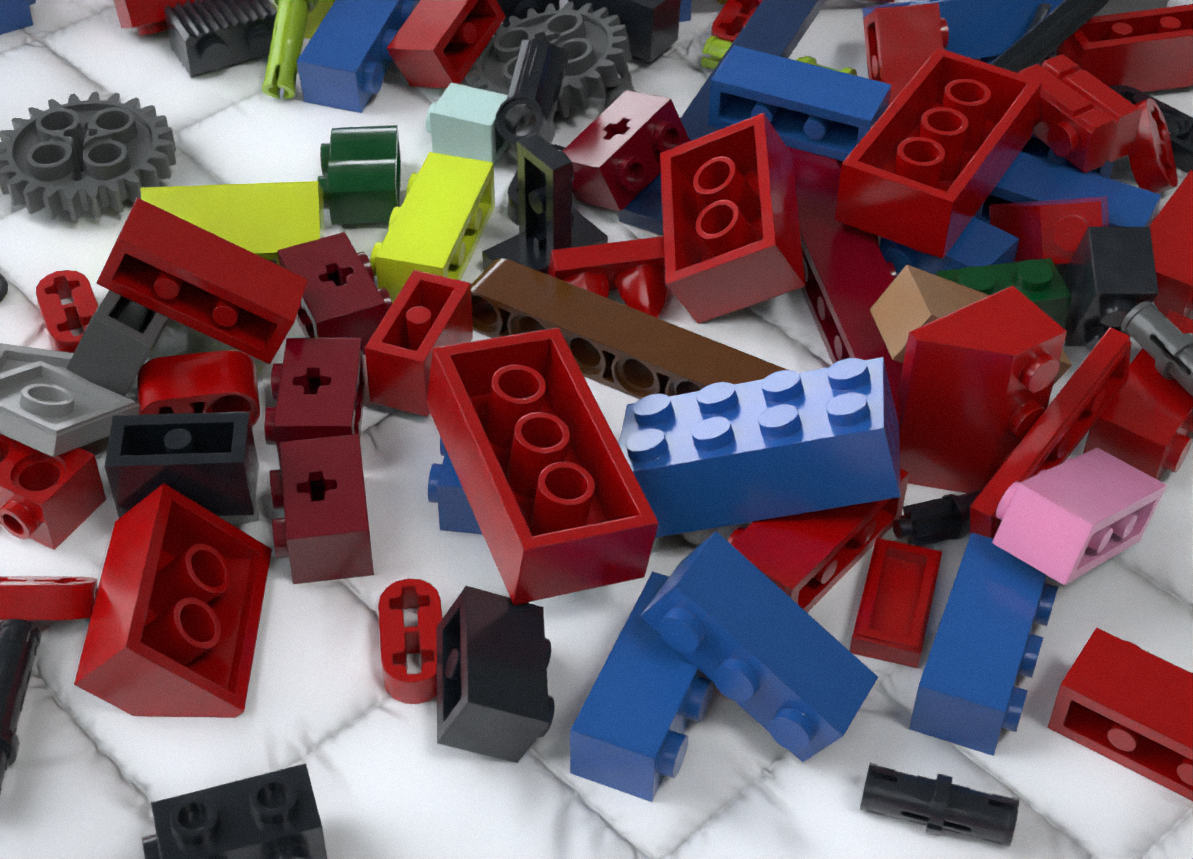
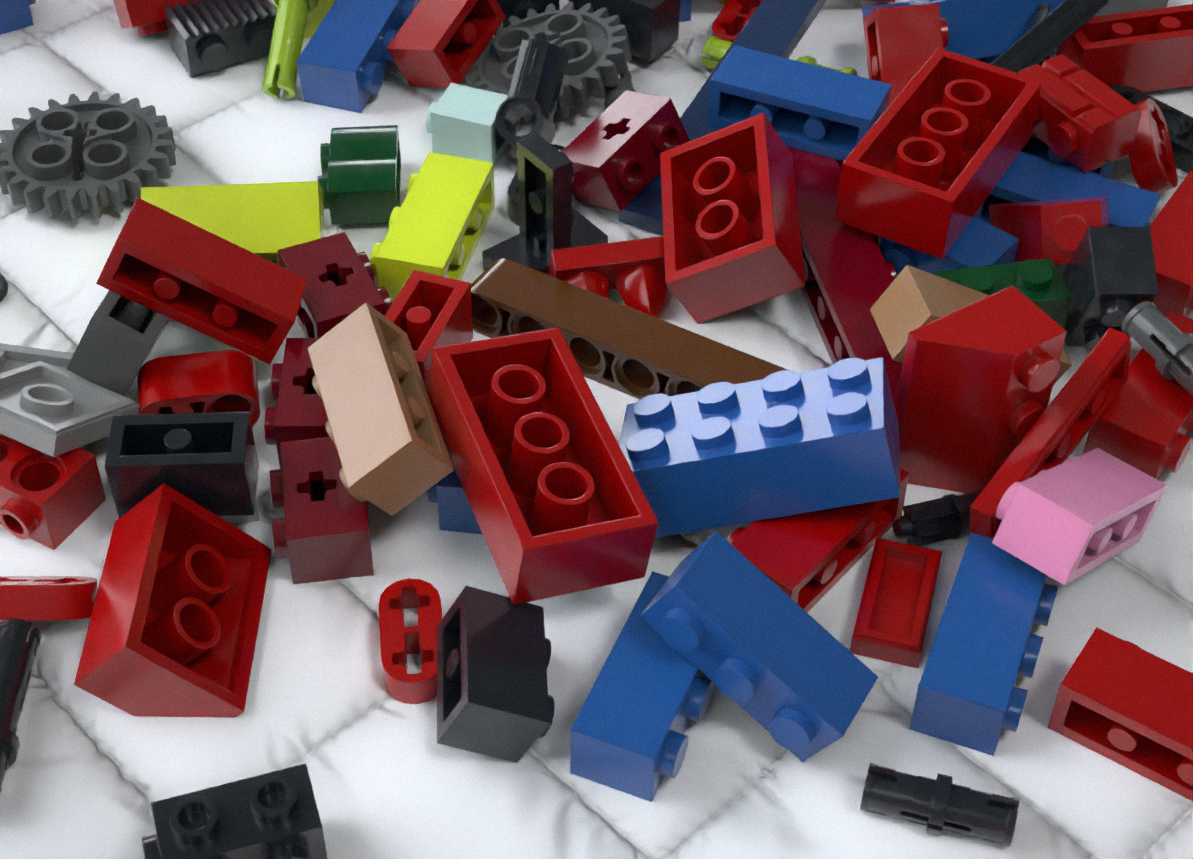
red beam [36,270,98,353] -> none
none -> brick [307,302,454,516]

